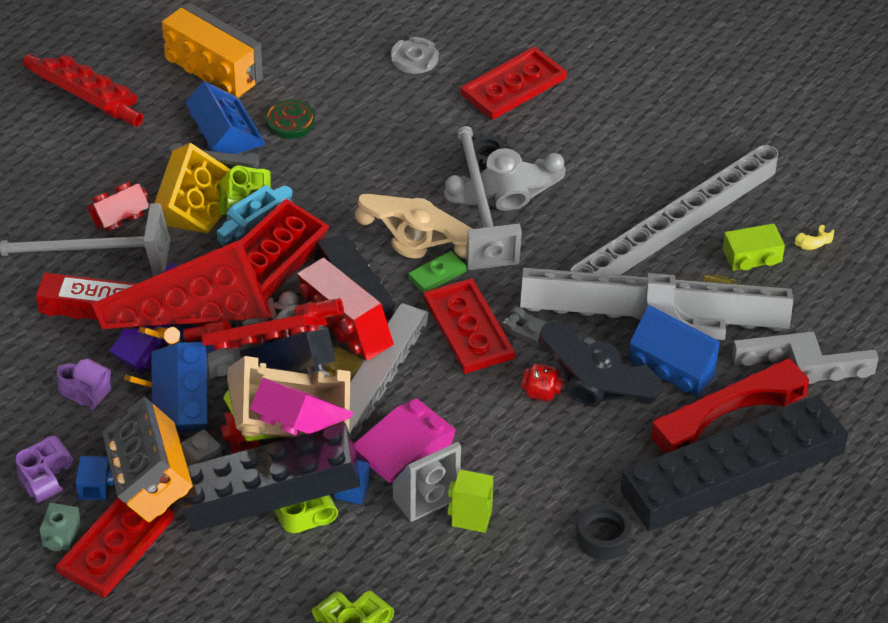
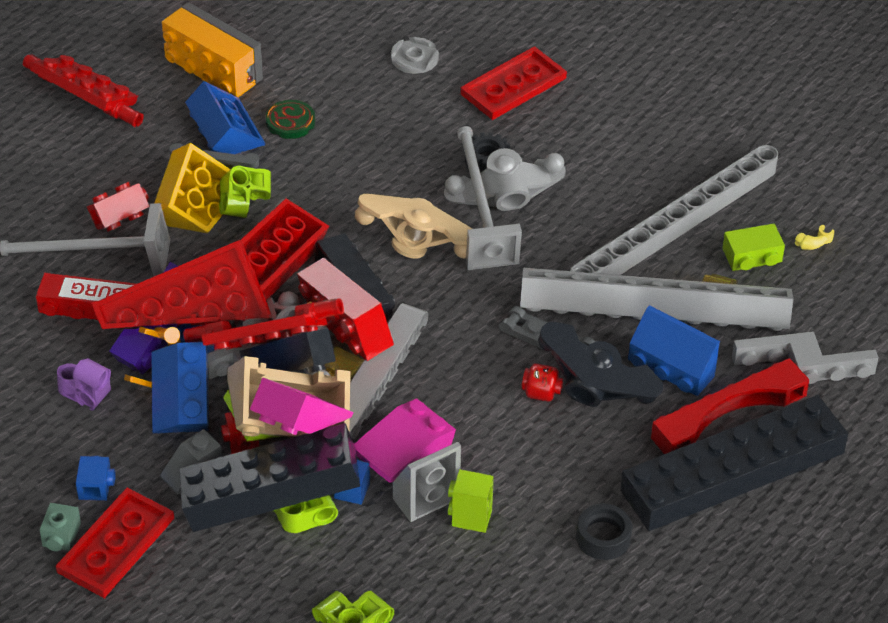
medium lavender piece [15,436,73,504] -> none
piece [102,396,193,522] -> none
medium azure hinge [217,185,293,247] -> none
bright green plate [409,251,467,293] -> none
red plate [423,278,515,374] -> none
light grey arch [647,273,726,340] -> none

